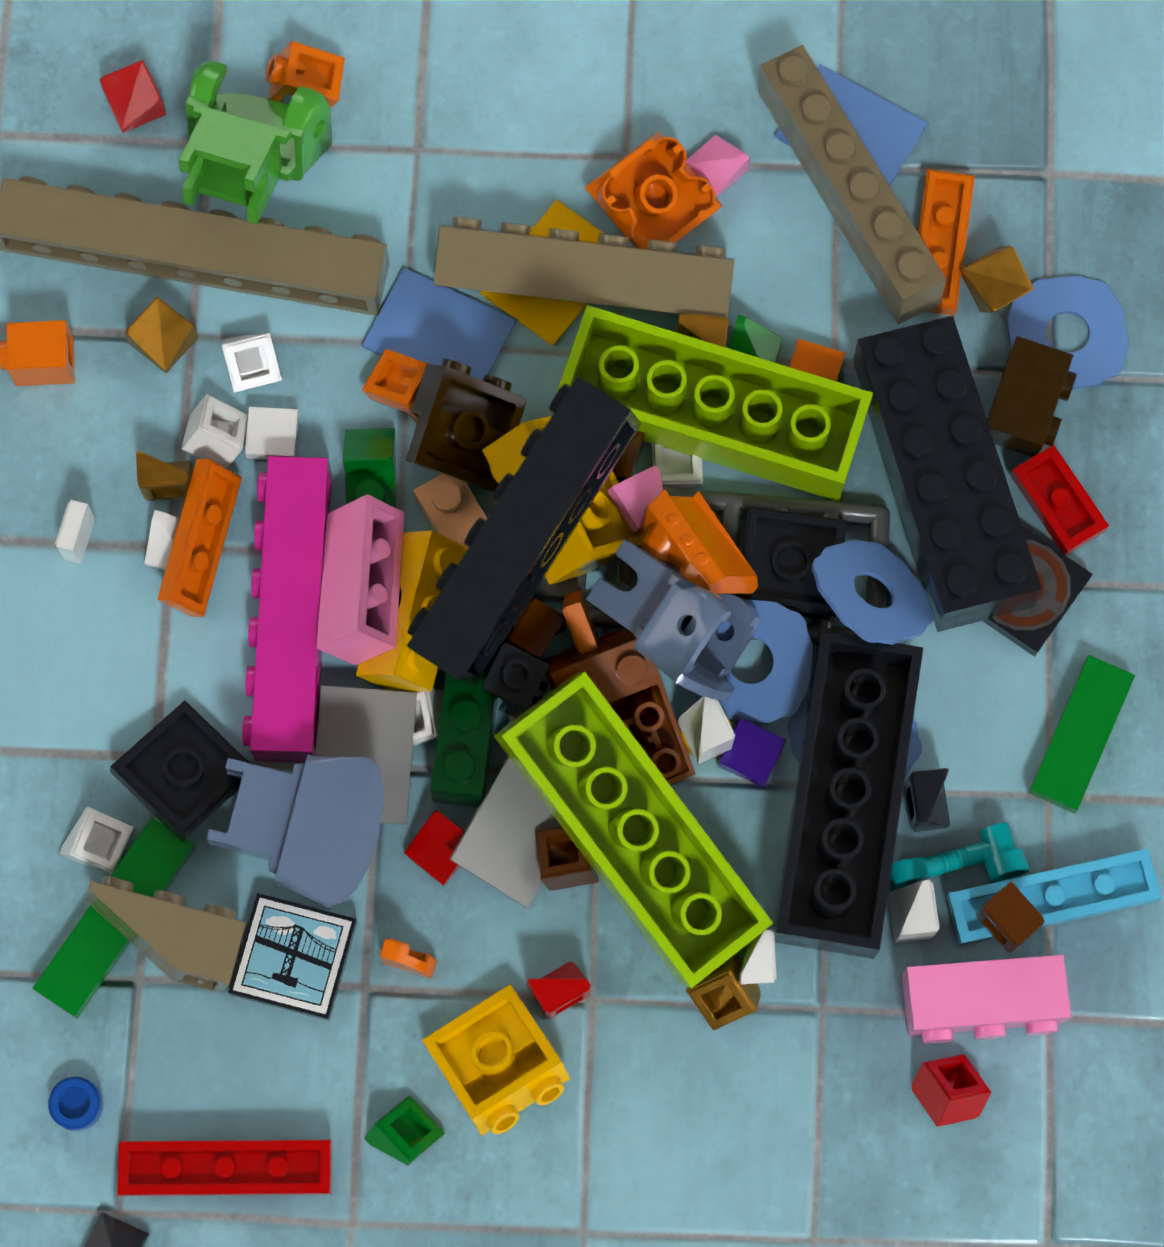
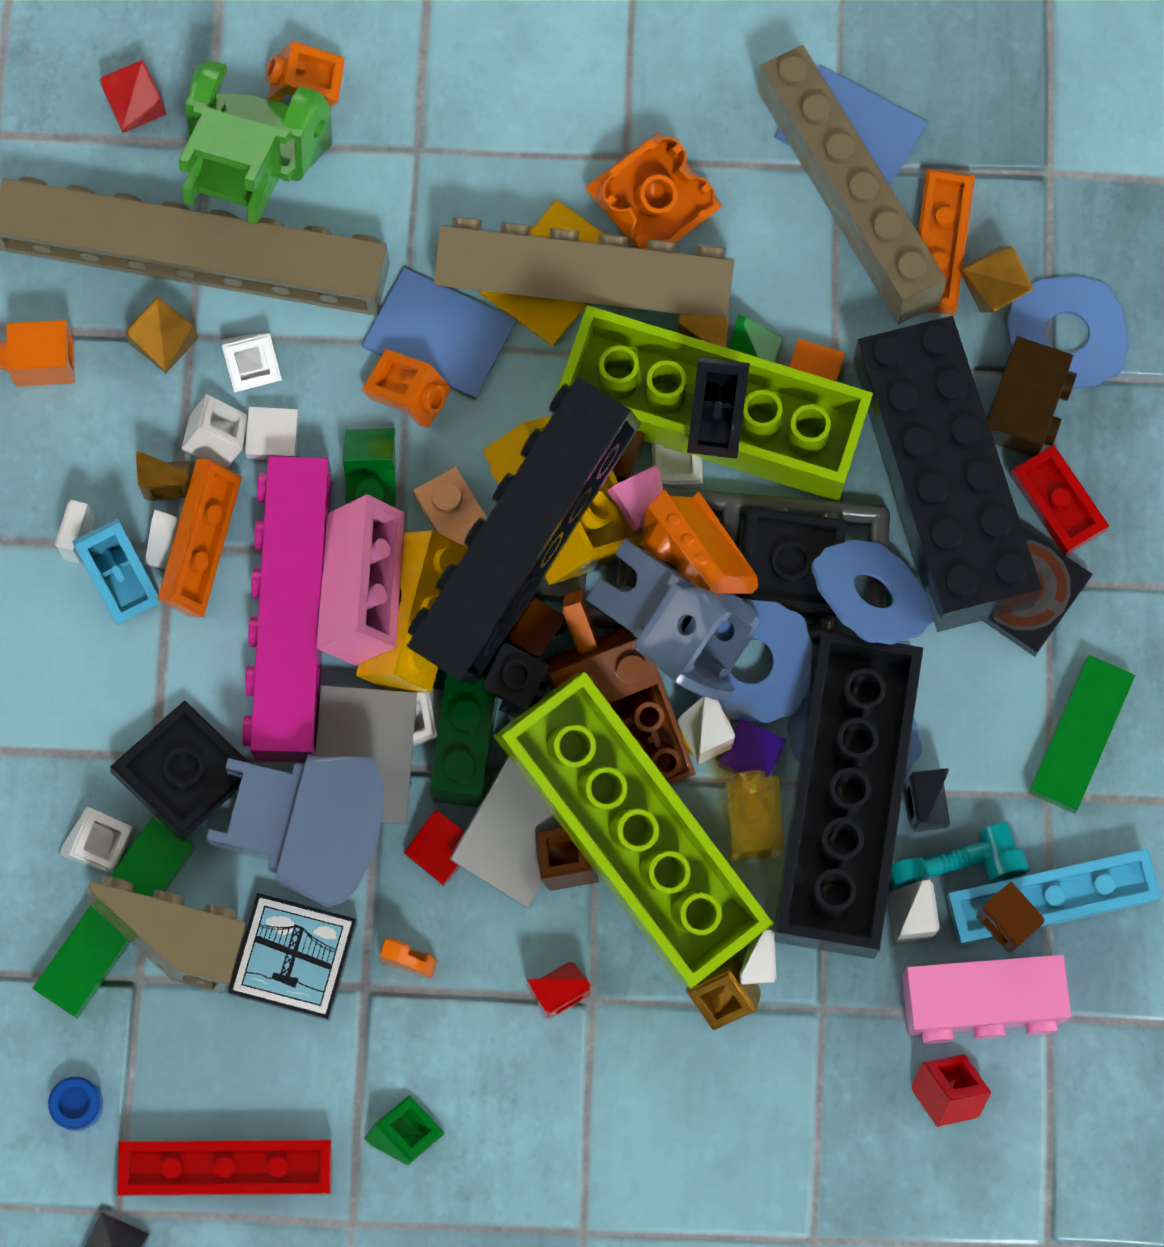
dark brown plate [405,358,528,492] -> none
yellow plate [422,984,570,1136] -> none
bright pink slope [686,135,750,198] -> none
none -> medium azure slope [72,518,161,625]
none -> black slope [687,357,750,459]
none -> clear yellow slope [721,770,784,862]

